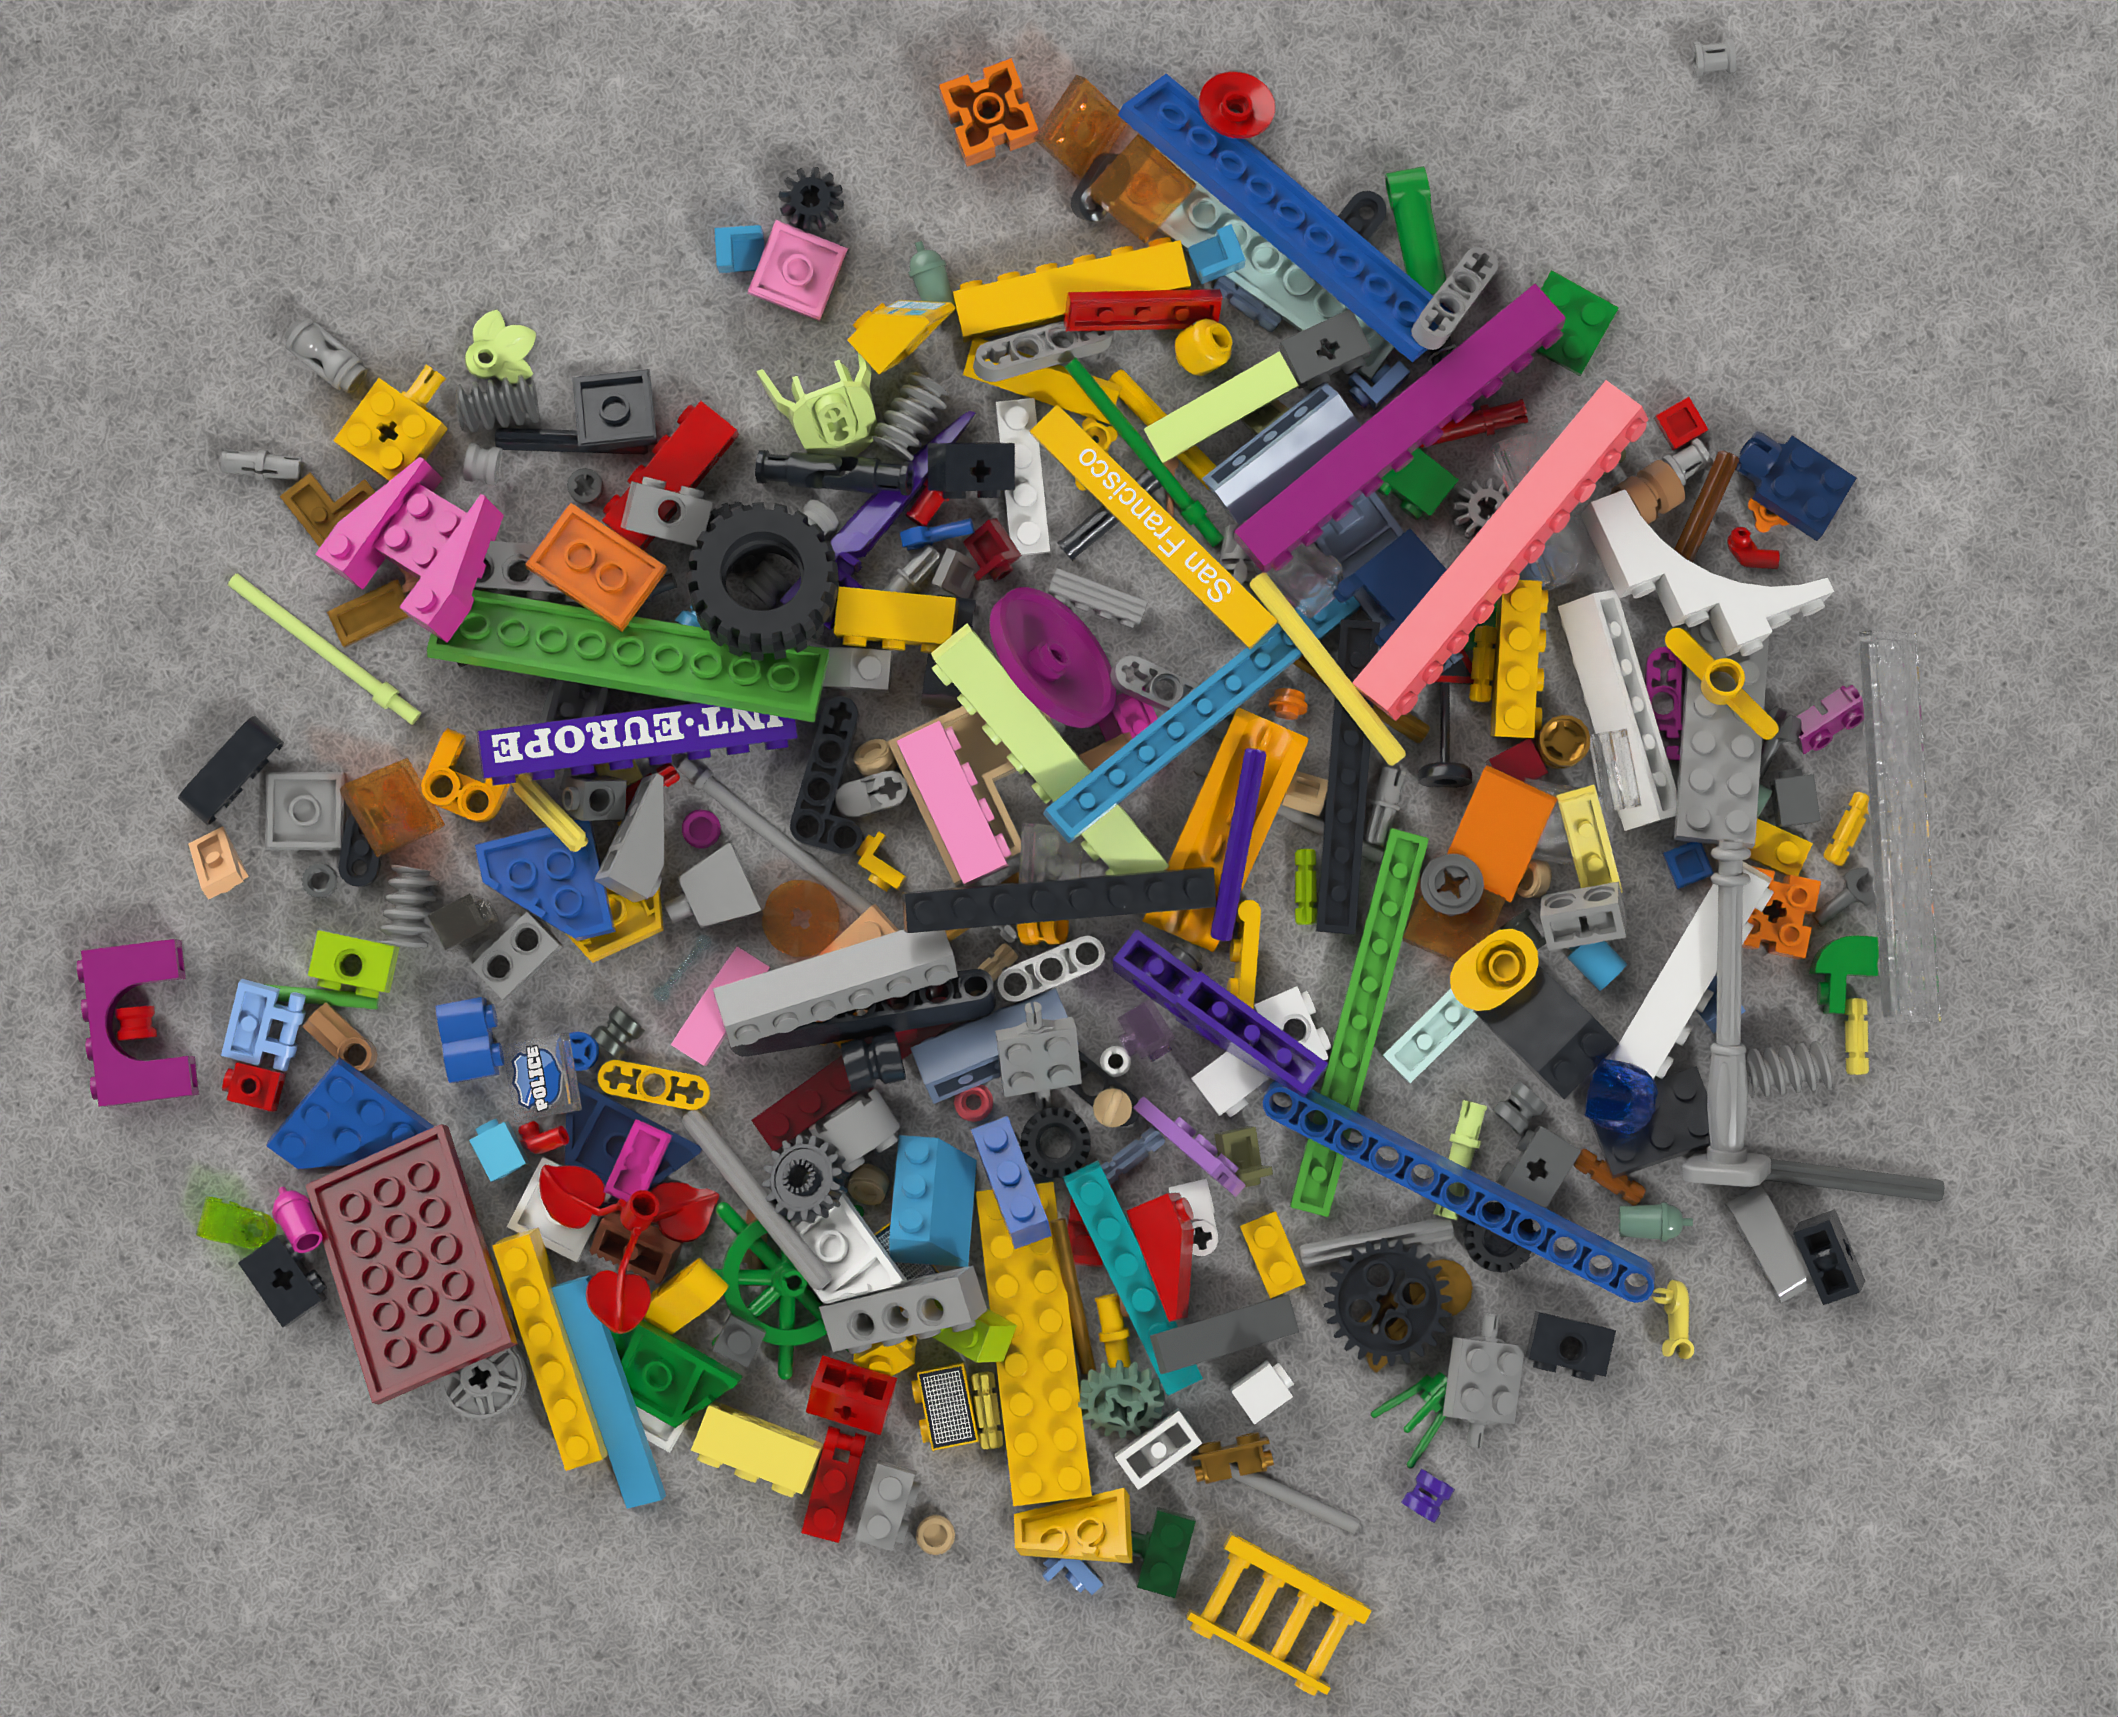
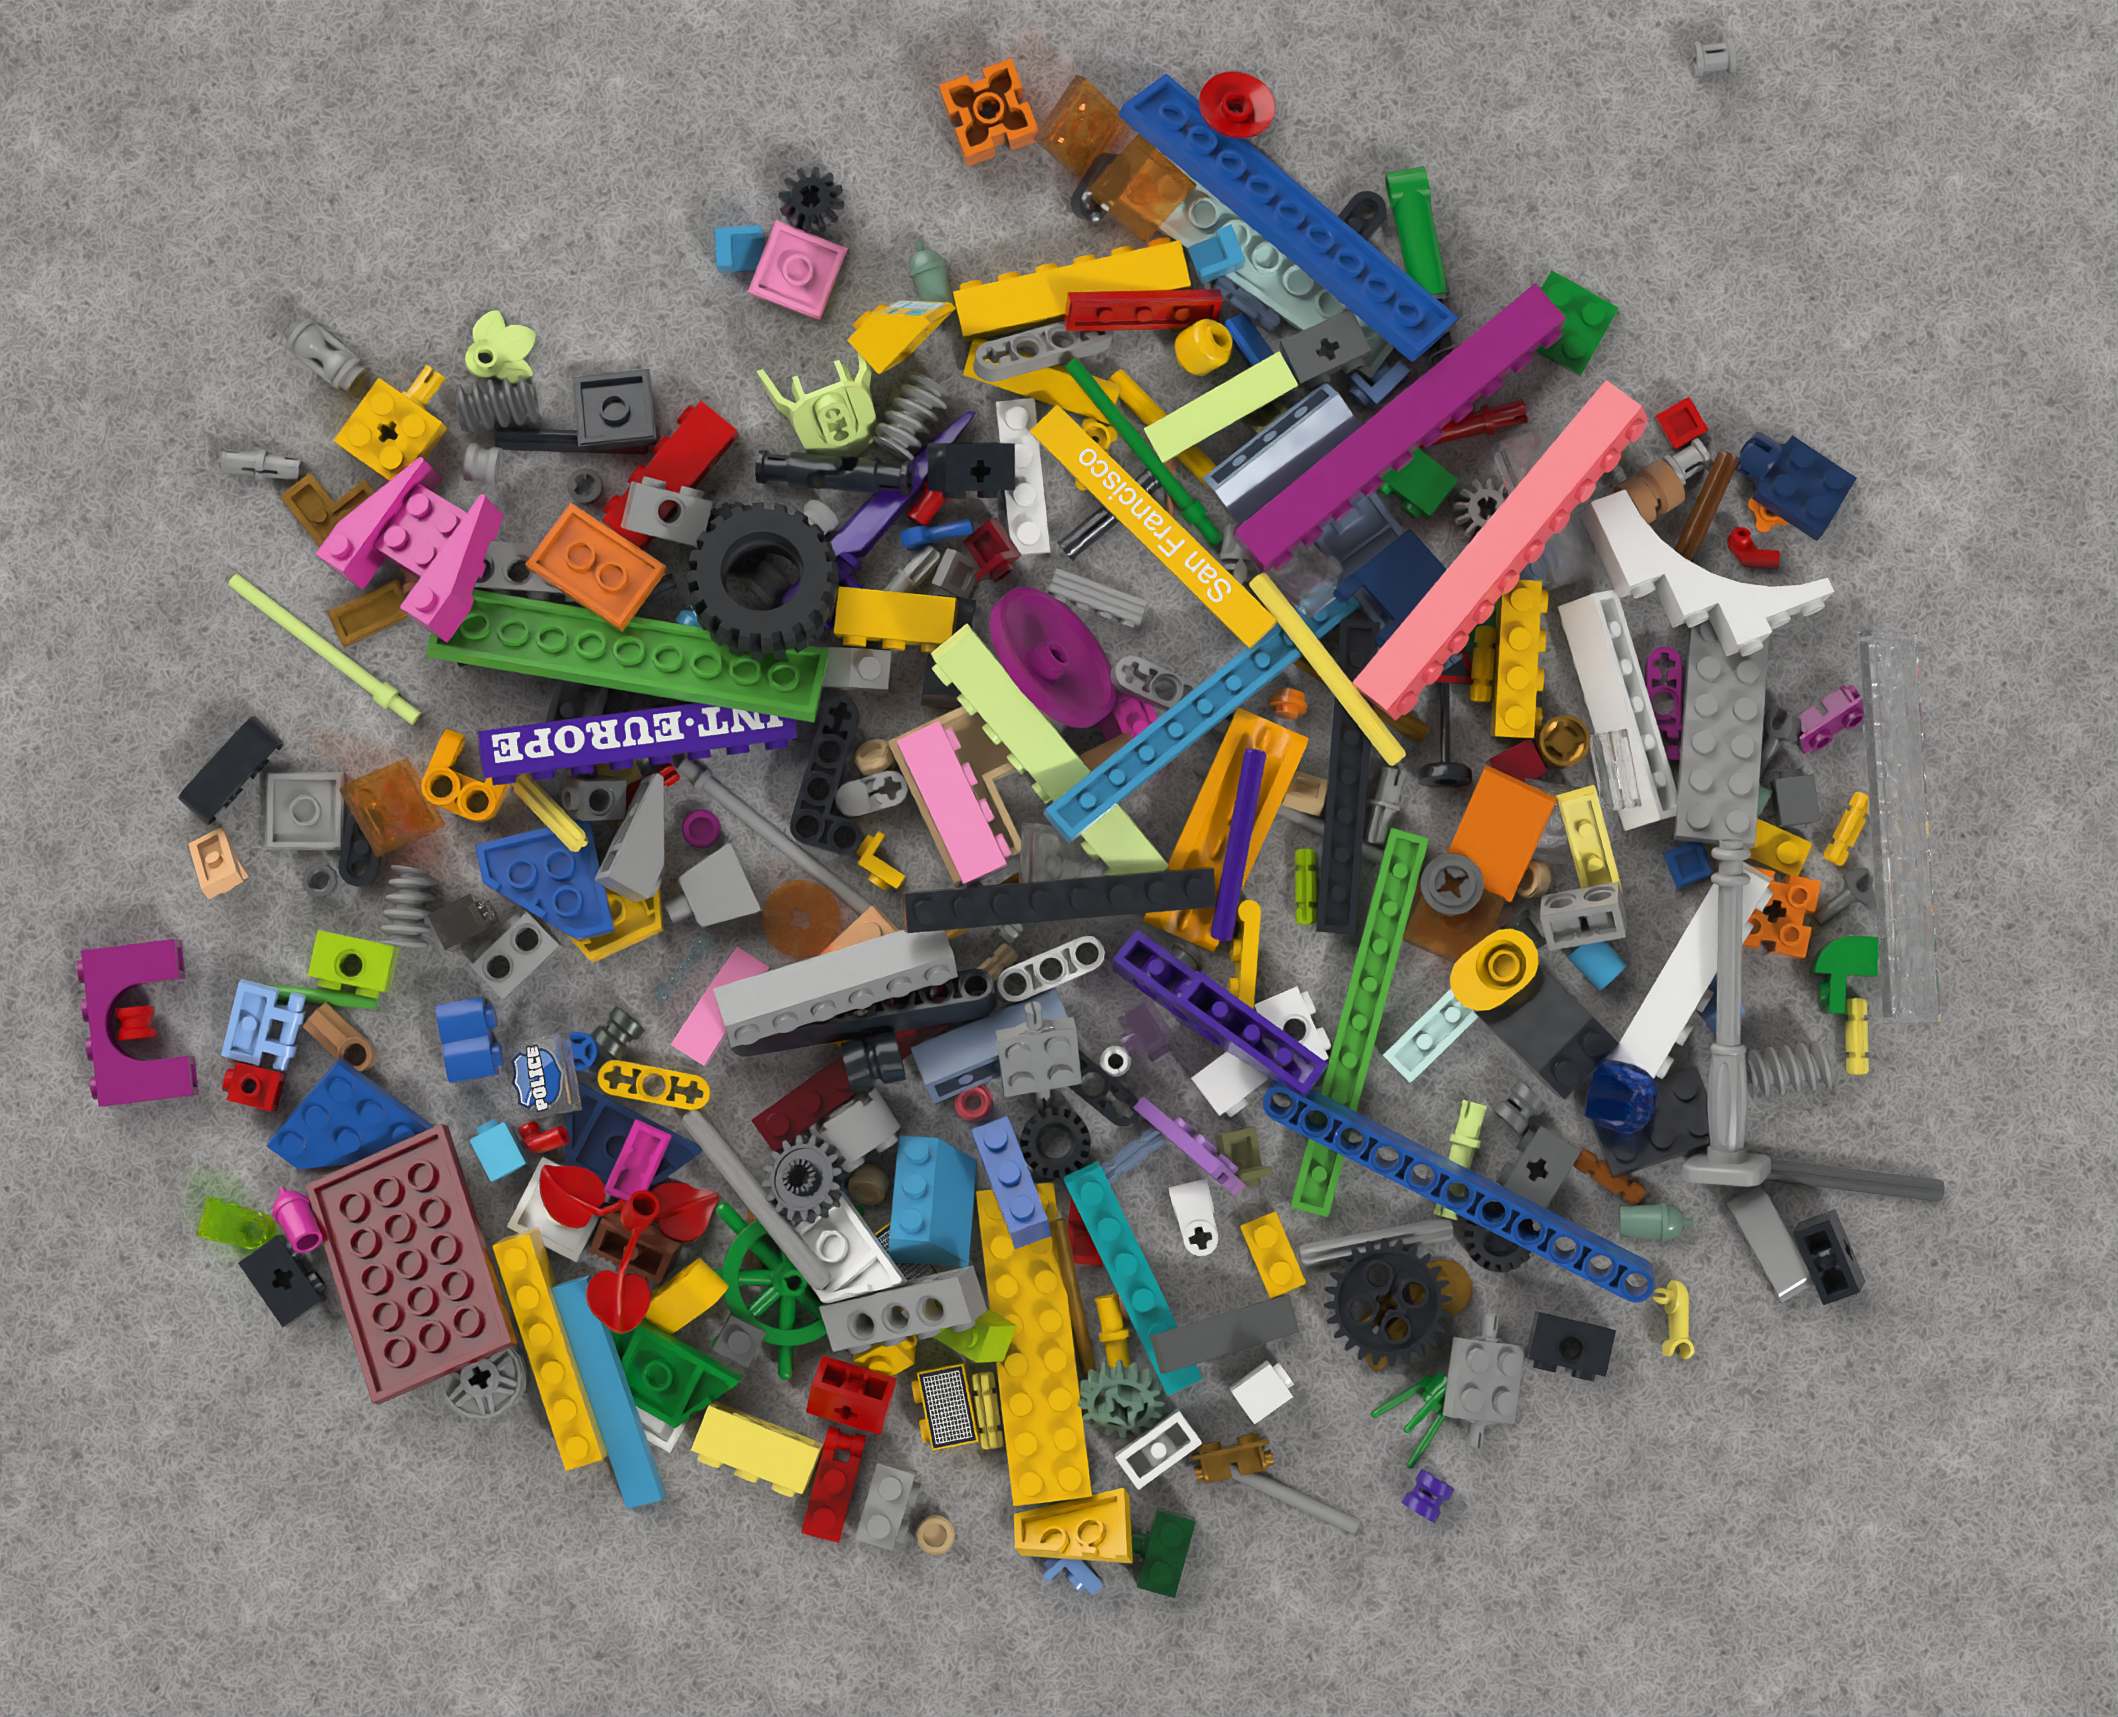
light orange wheel [1017,920,1069,946] -> none
tan tile [1093,1088,1132,1128] -> none
red slope [1126,1192,1194,1322] -> none
yellow fence [1186,1532,1372,1696] -> none
light grey beam [1411,247,1499,350] -> none
yellow piece [1665,627,1779,740] -> none
none -> blue slope [1224,314,1274,368]

